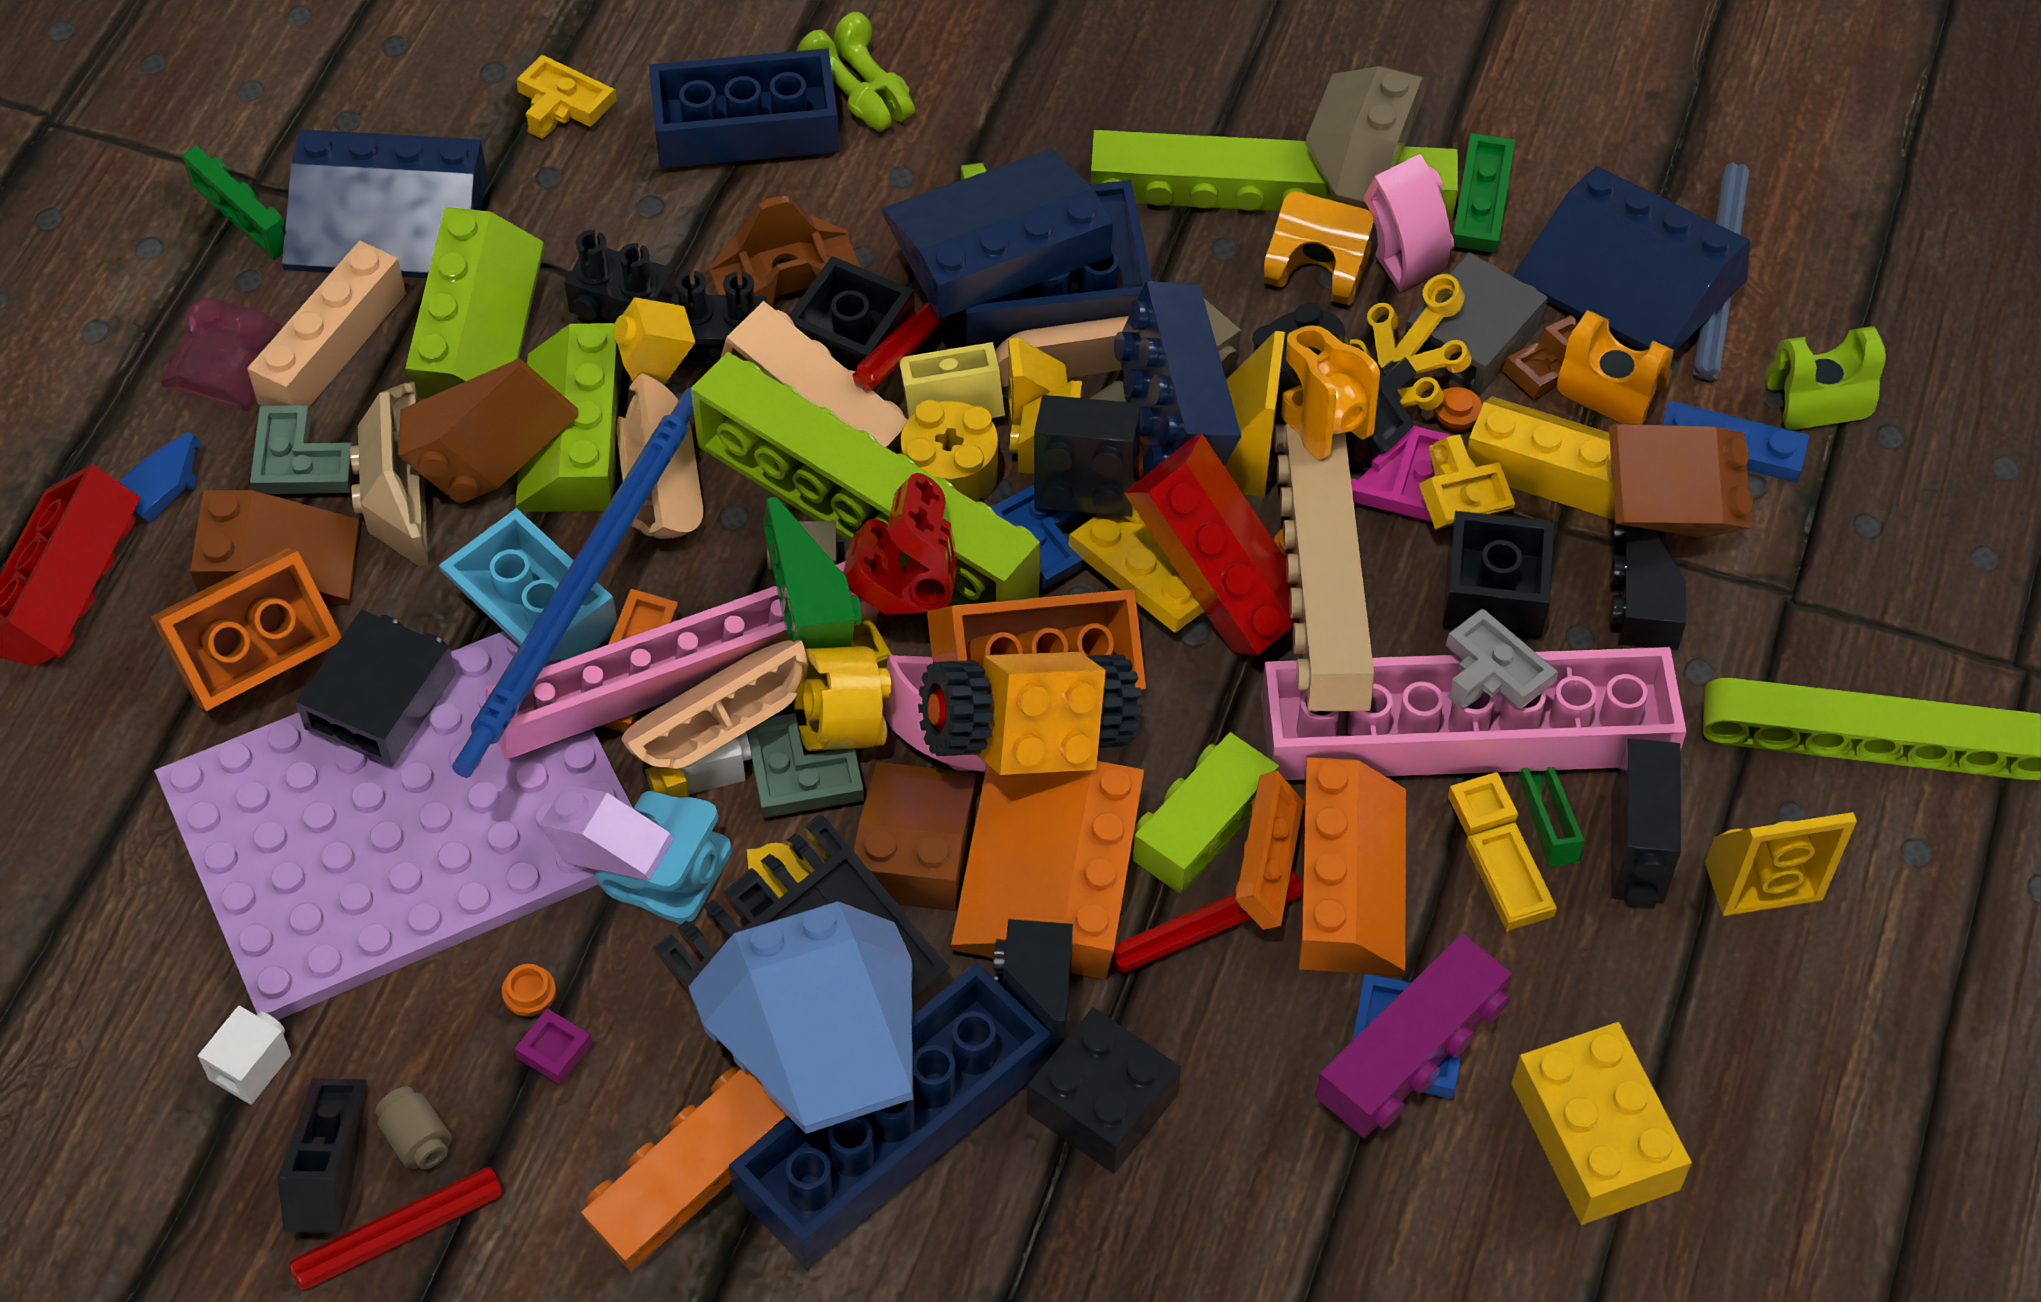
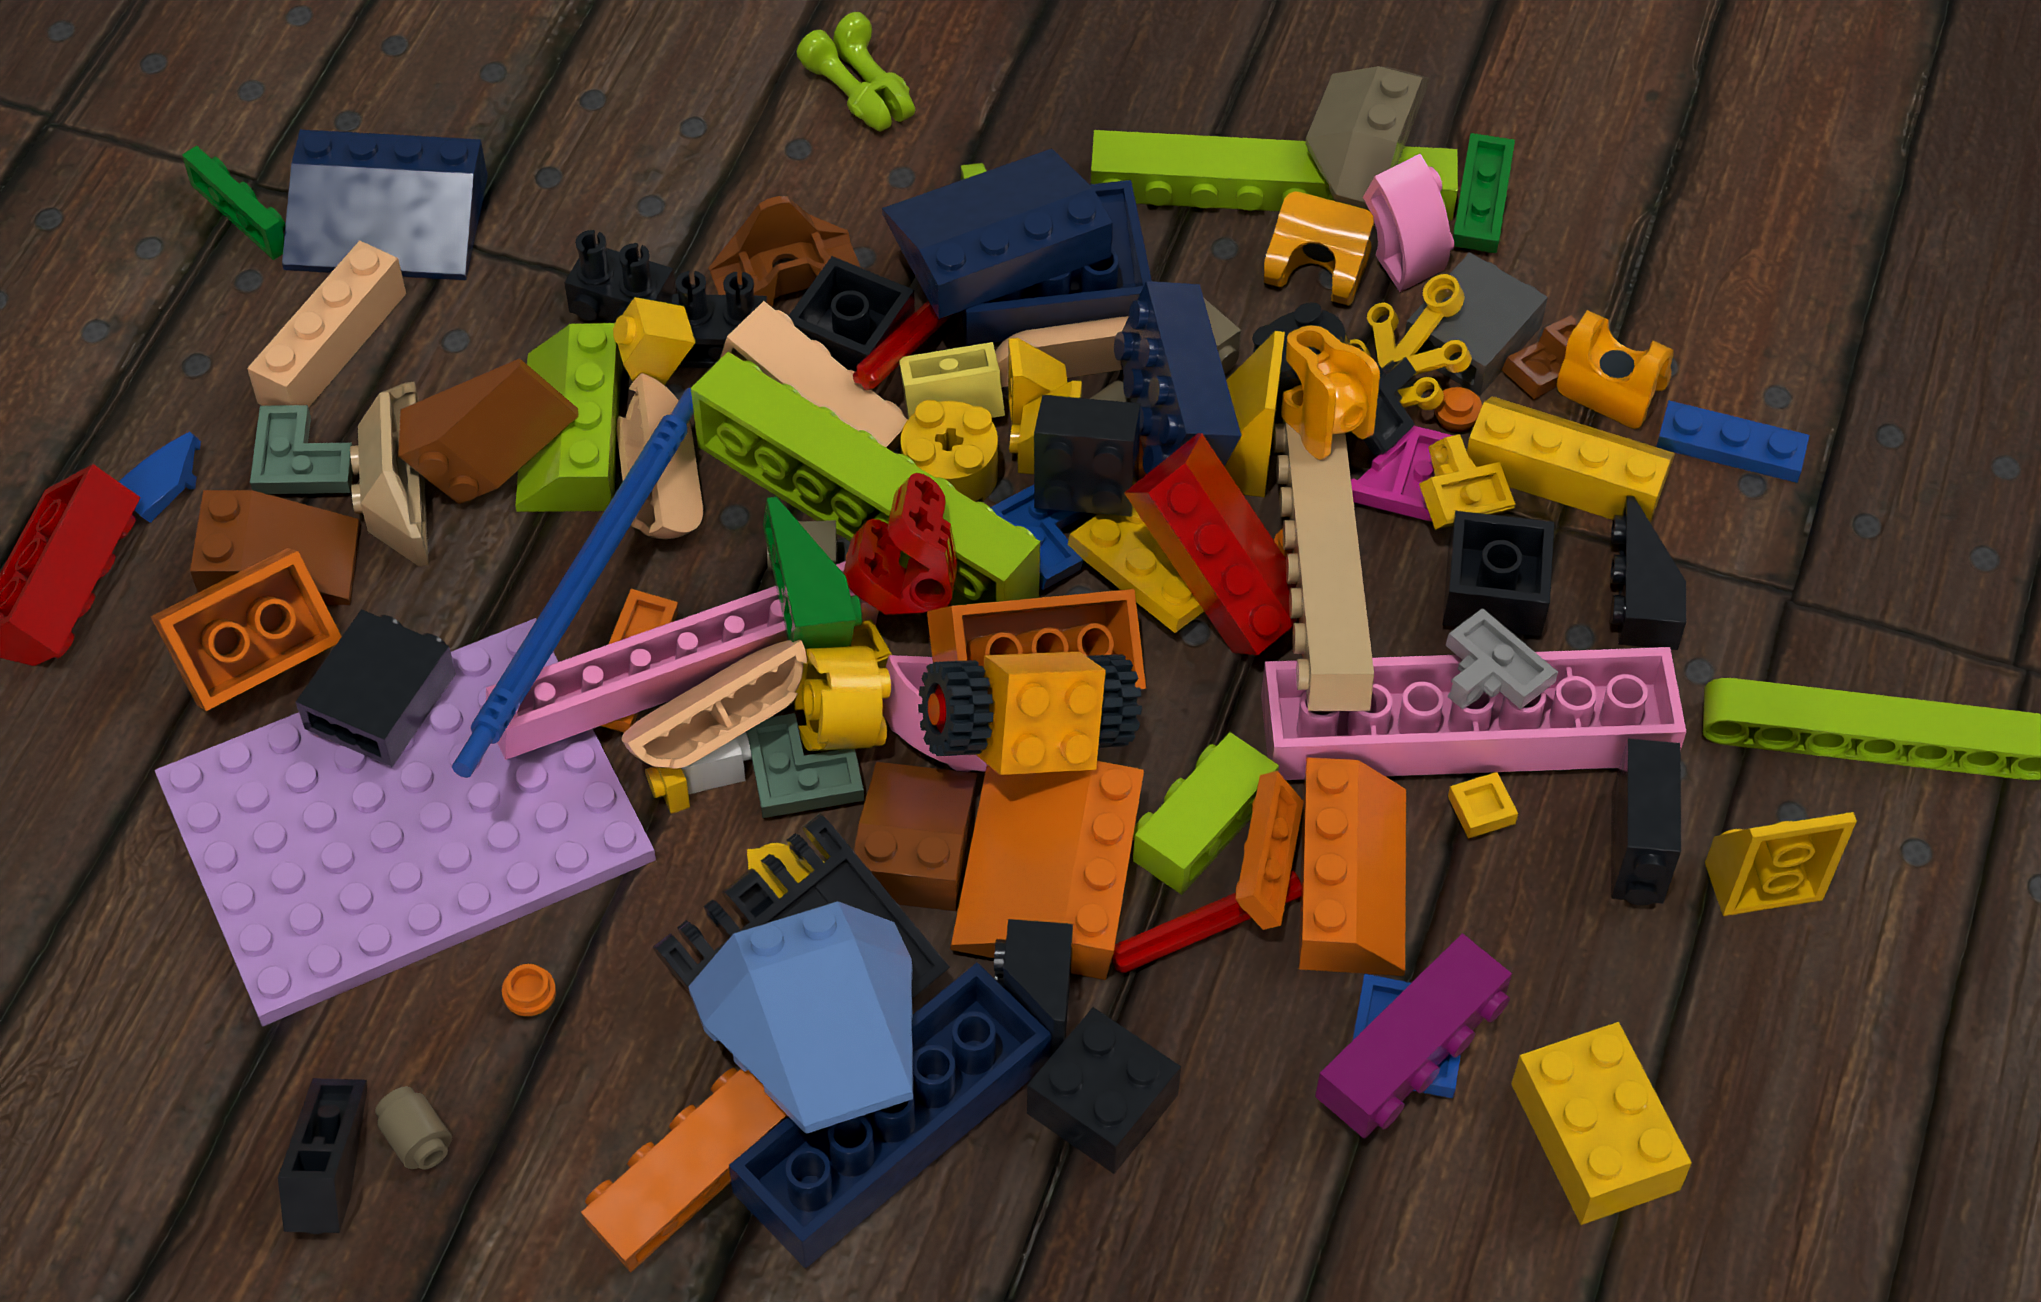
clear pink slope [161,299,283,411] -> none
white brick [198,1005,291,1105] -> none
red axle [289,1167,502,1290] -> none
lime slope [405,207,545,398] -> none
medium azure slope [439,508,617,661] -> none
magenta plate [514,1008,592,1085] -> none
yellow hinge [516,55,617,139] -> none
lavender slope [540,784,674,881] -> none
medium azure piece [595,791,733,924] -> none
dark blue brick [649,48,839,168] -> none
yellow tile [1466,822,1557,932] -> none
dark blue slope [1512,166,1750,351] -> none
green piece [1516,767,1584,868] -> none
dark orange slope [1609,424,1753,538] -> none
sand blue axle [1693,162,1749,382] -> none
lime piece [1764,326,1886,430] -> none

